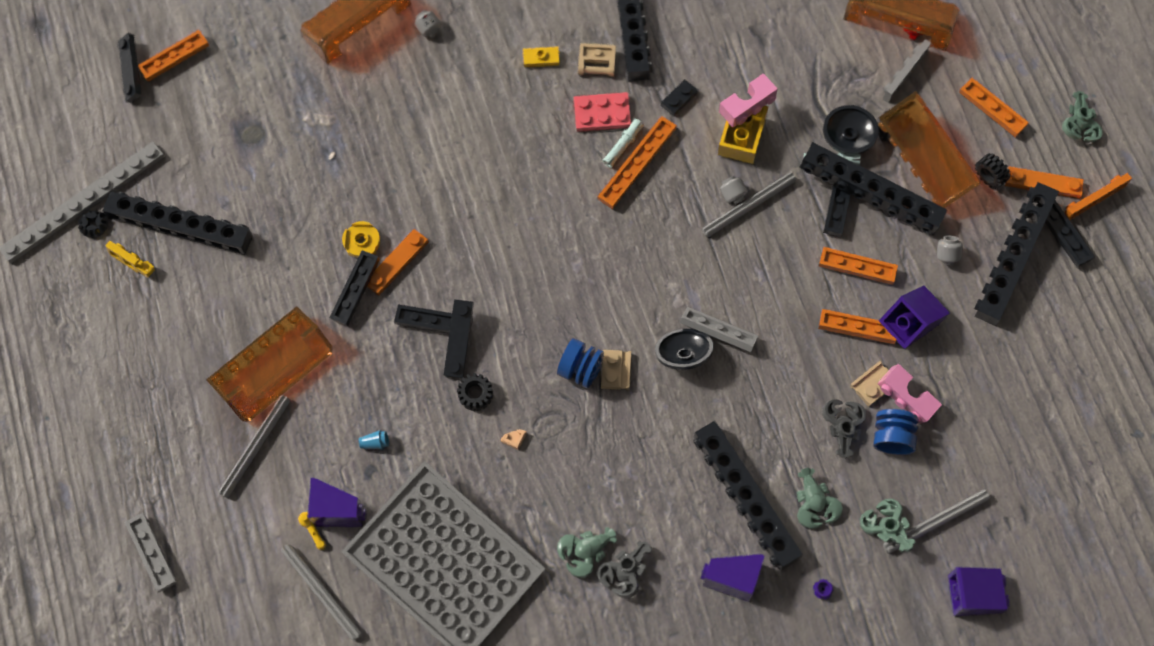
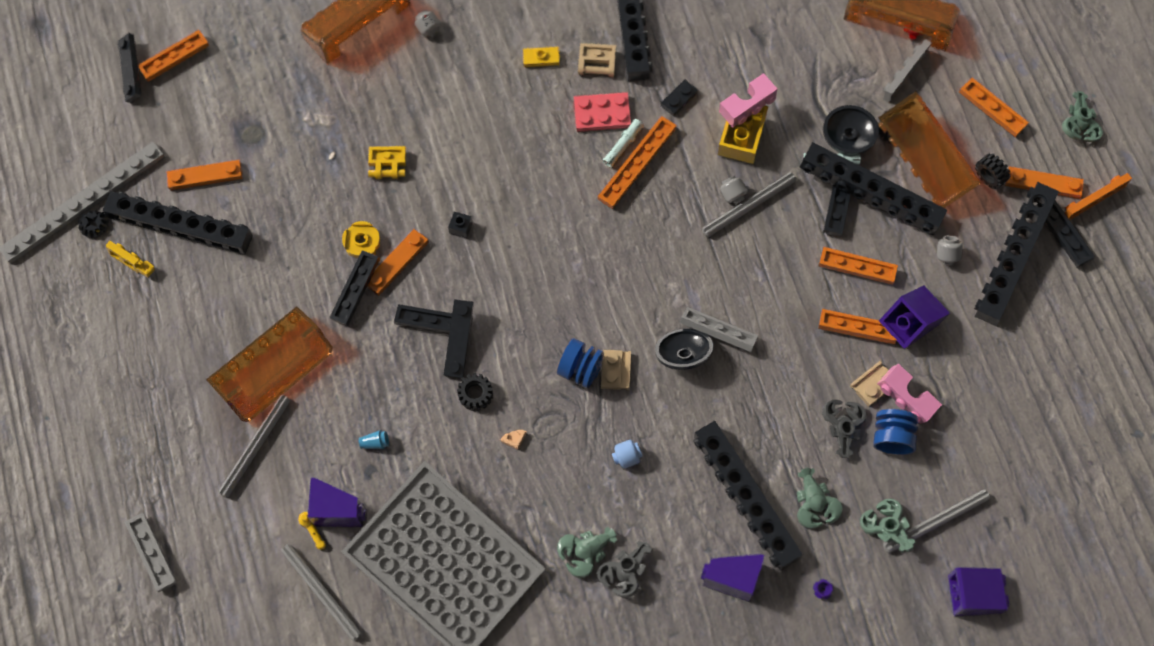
none -> orange plate [167,160,243,191]
none -> yellow plate [368,146,406,179]
none -> black plate [448,211,473,239]
none -> light blue head [612,440,643,469]

